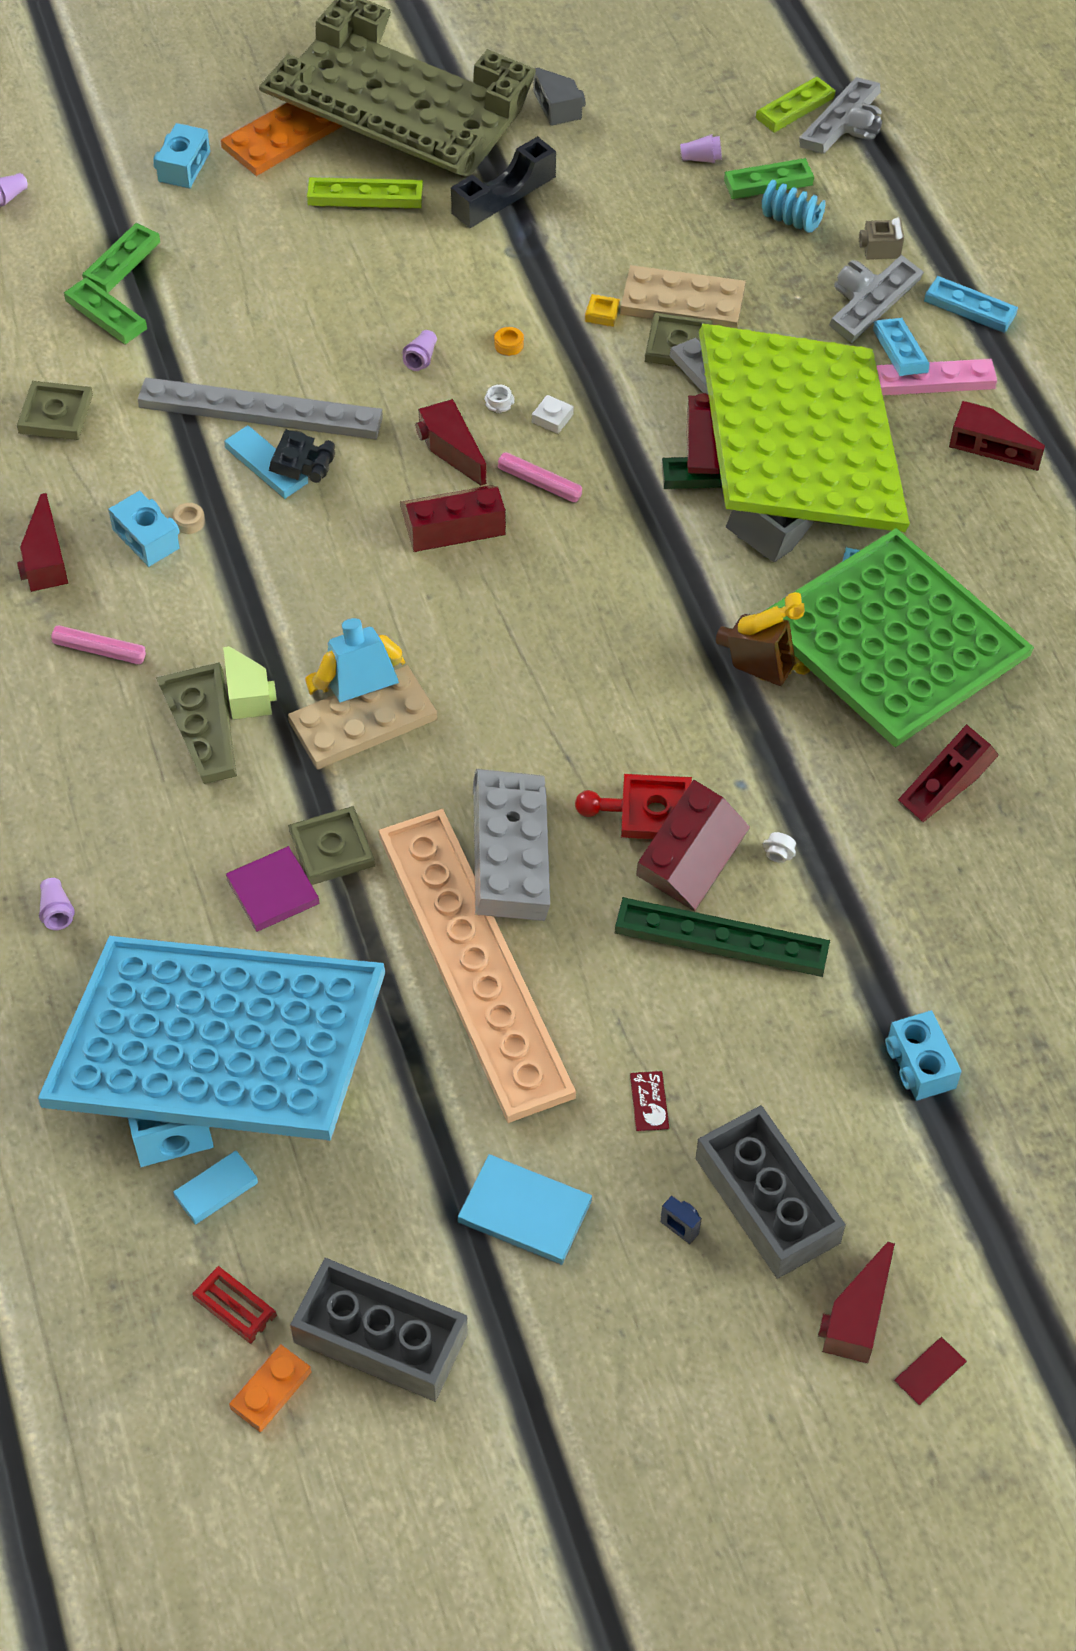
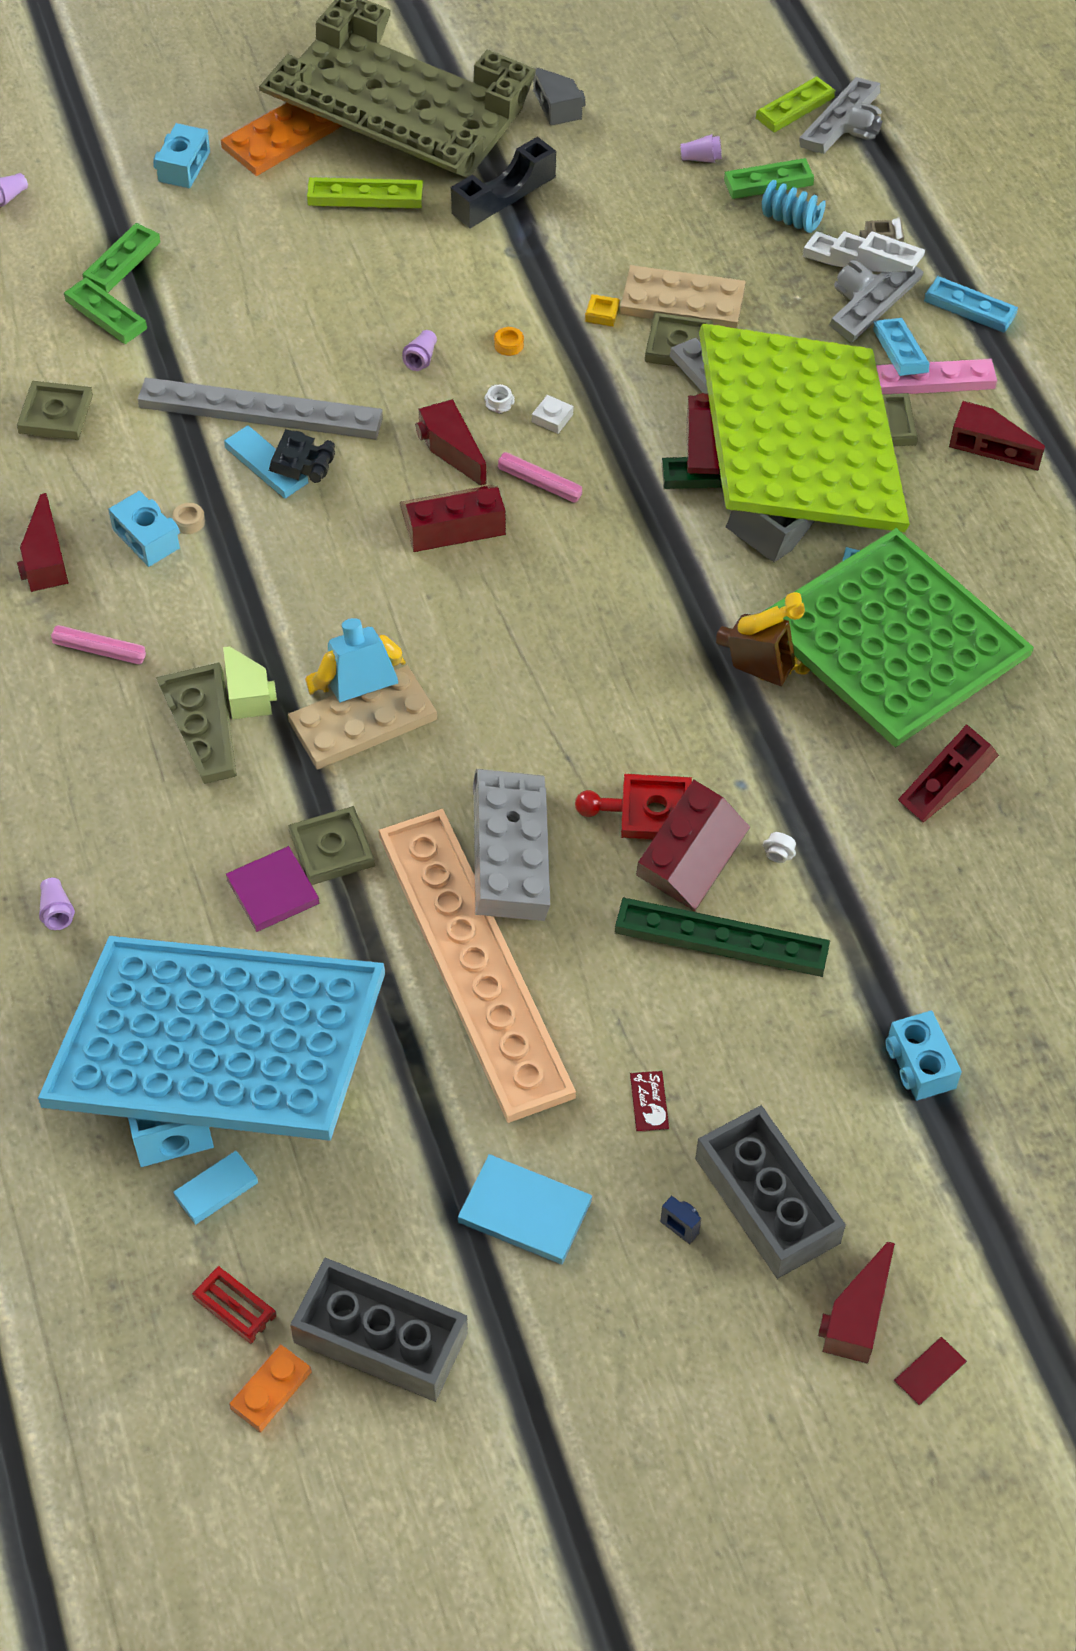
none -> white slope [803,231,925,272]
none -> olive tile [882,393,918,446]

